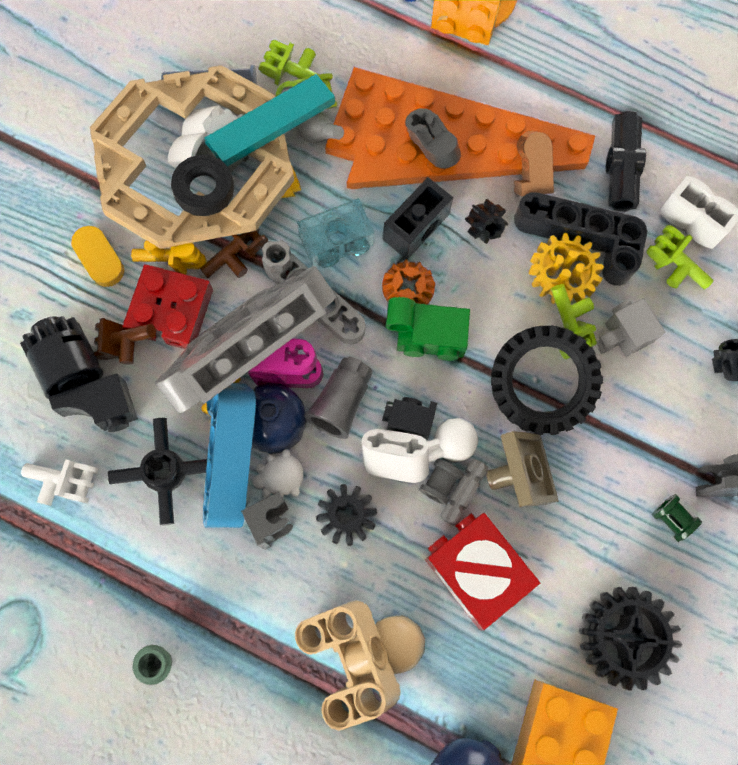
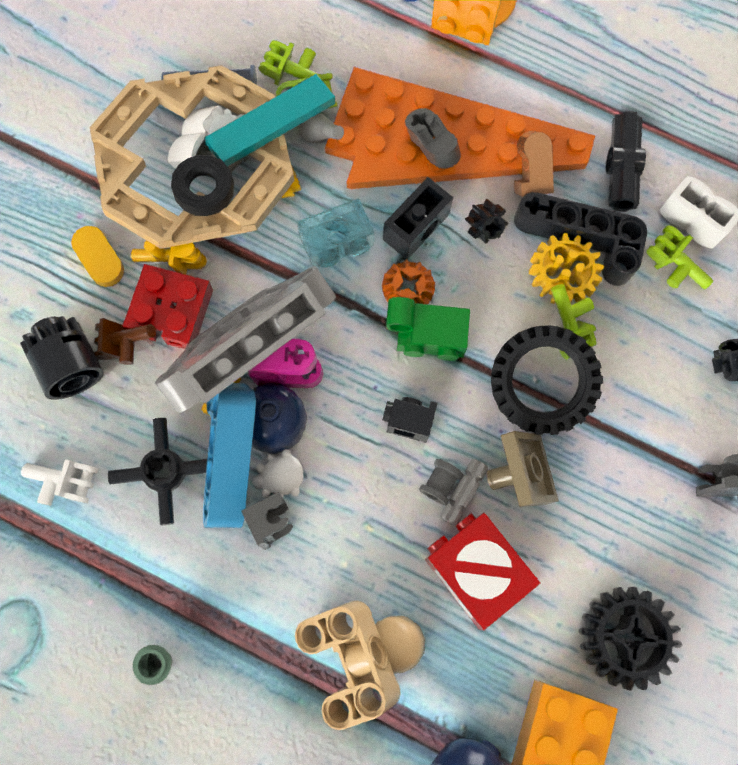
black arch [49,373,138,432] -> none
reddish brown arm [200,228,268,279] -> none
light grey beam [262,240,366,345] -> none
flat silver plant [304,356,372,439] -> none
black gear [316,484,377,546] -> none
white beam [362,418,478,483] -> none
light grey brick [595,298,666,357] -> none
dark green bush [652,494,702,542] -> none

